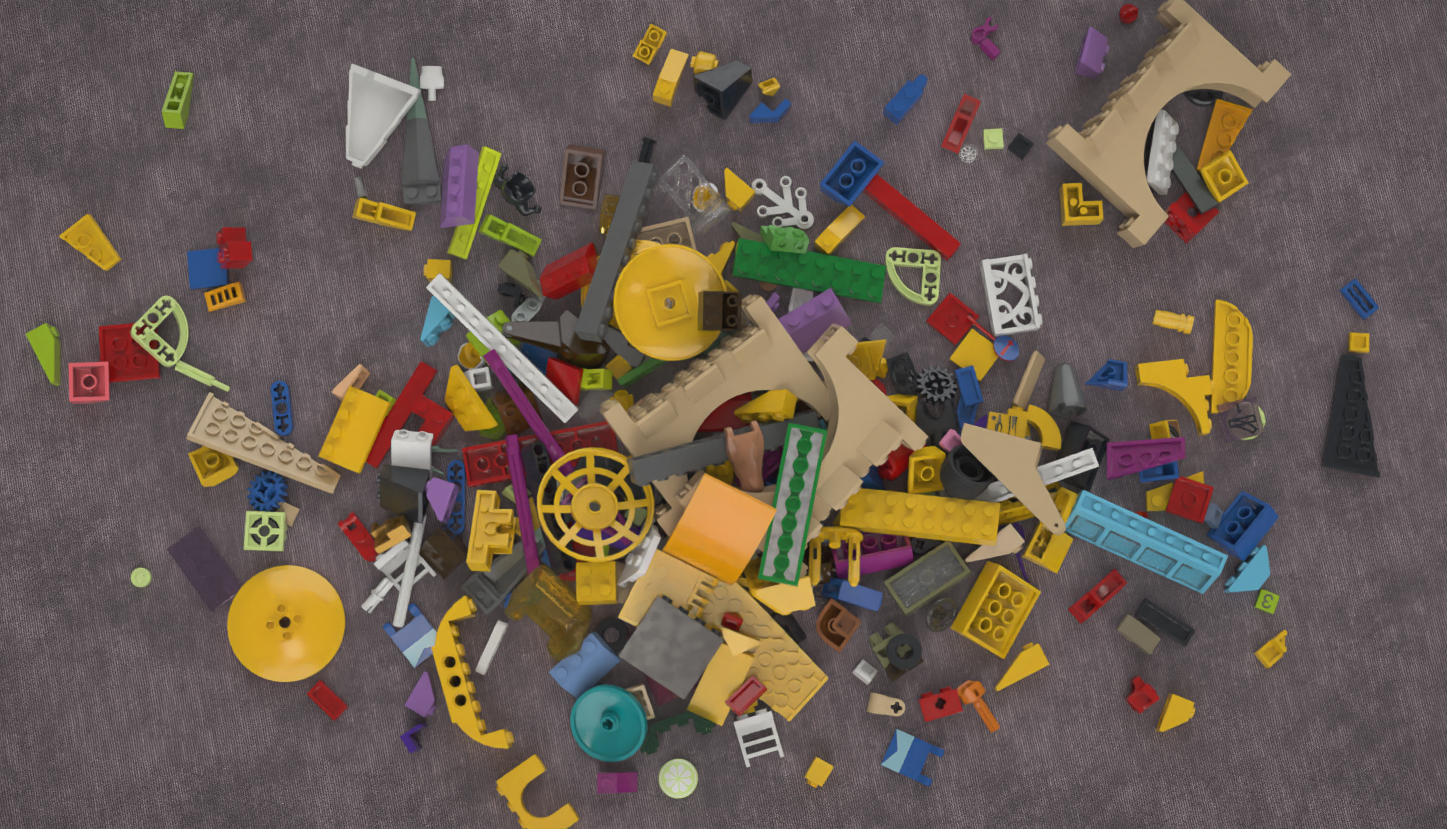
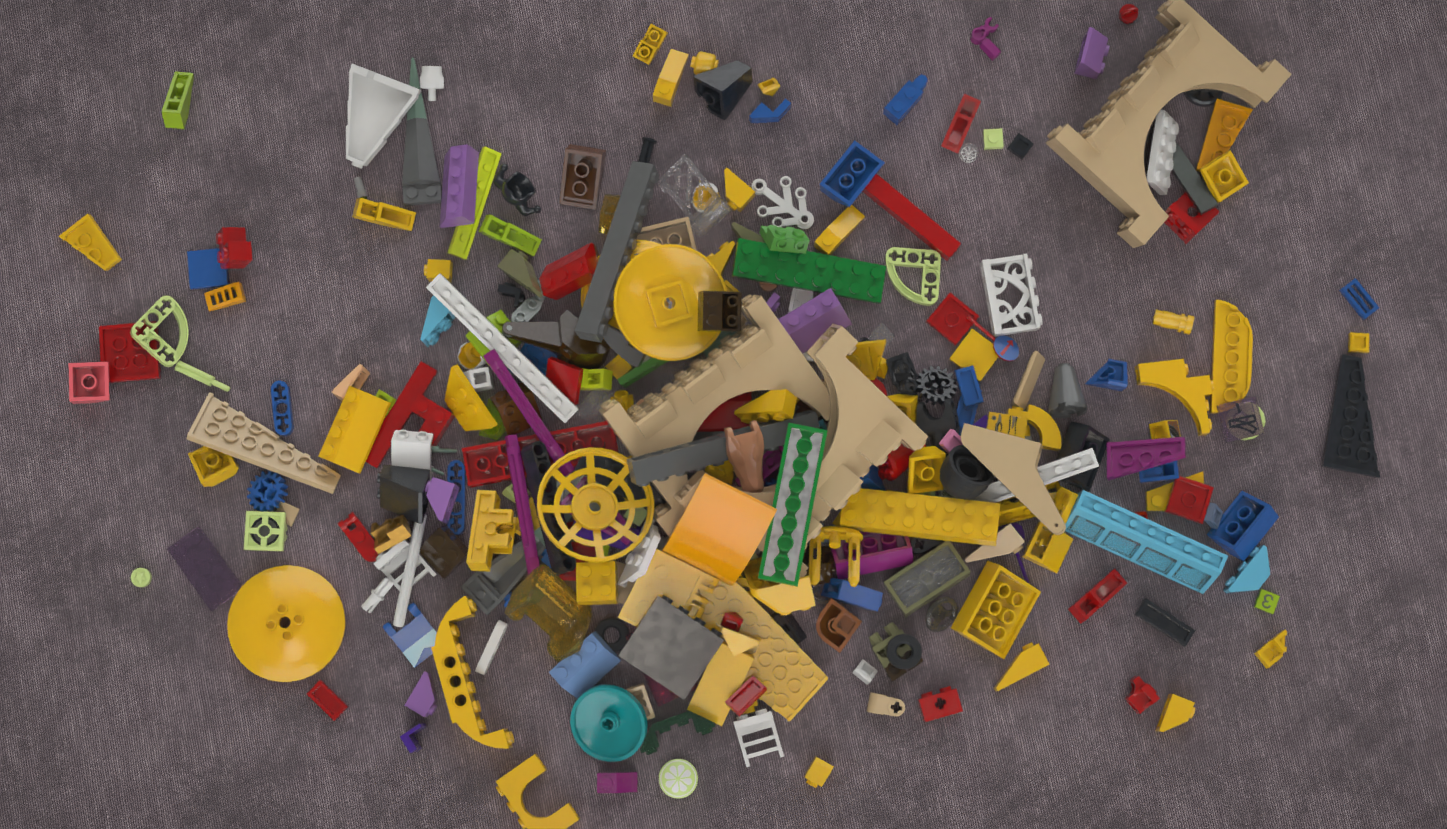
lime slope [26,323,60,386] -> none
blue flag [881,729,944,786] -> none
orange piece [957,680,1000,733] -> none
yellow brick [1059,183,1103,226] -> none
dark tan slope [1116,614,1160,655] -> none

